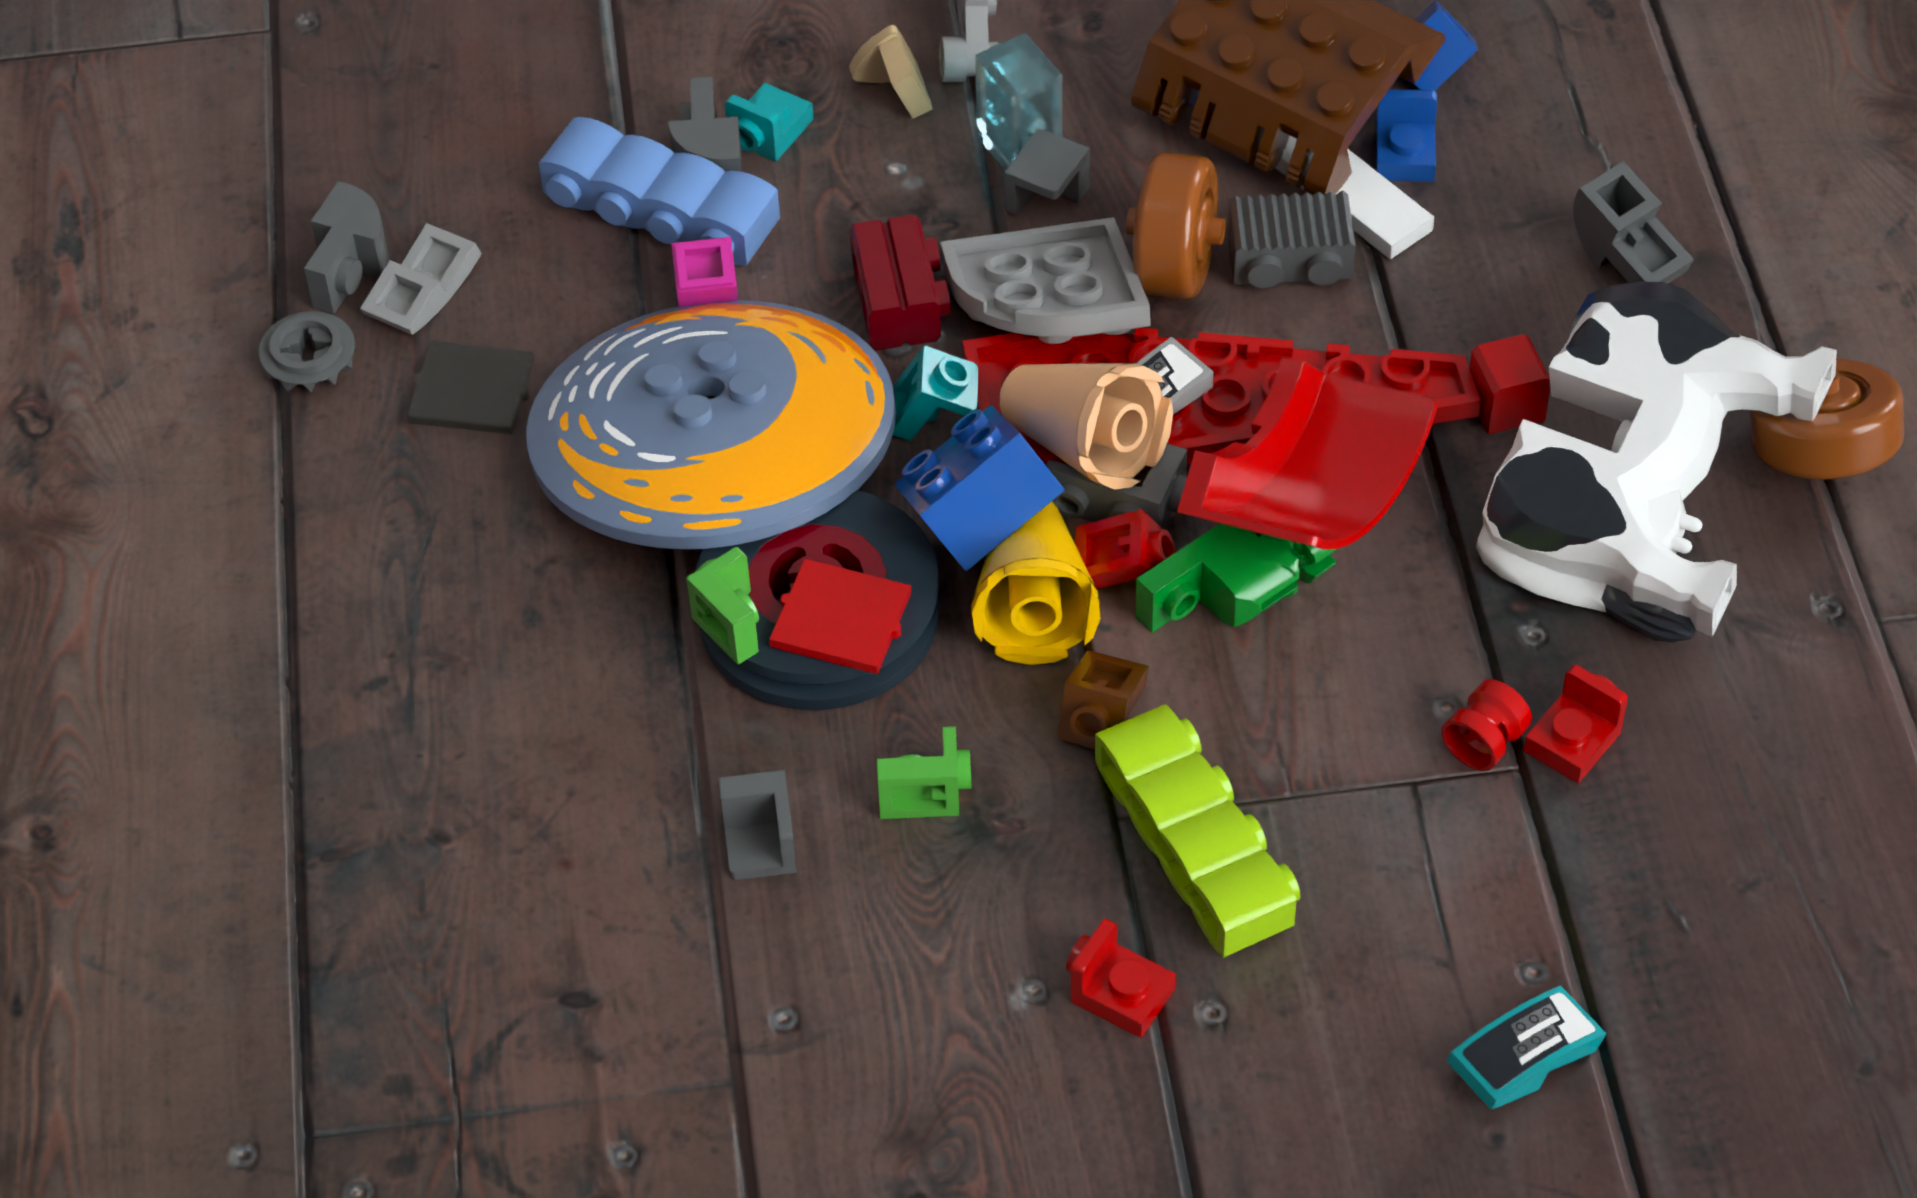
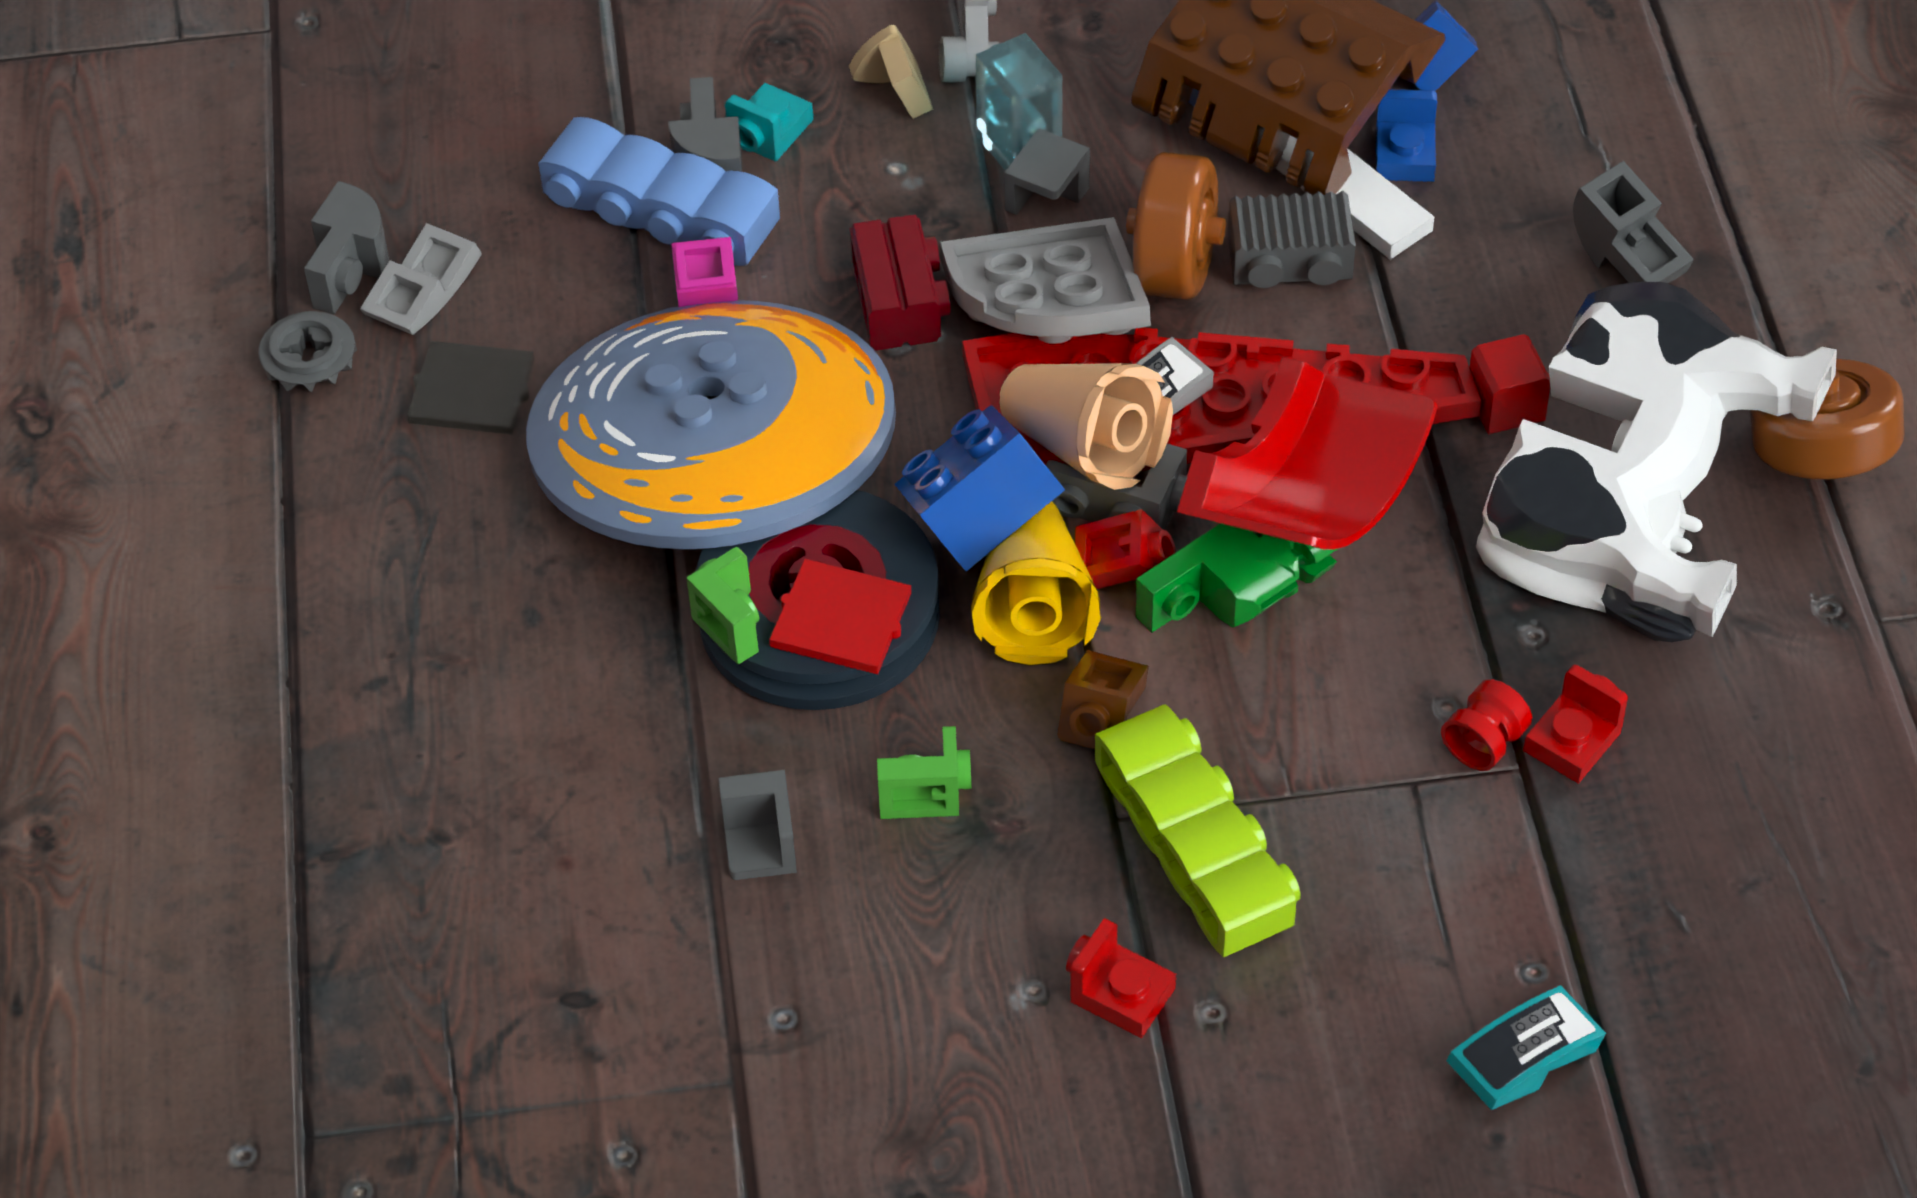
teal bracket [893,345,978,441] -> none

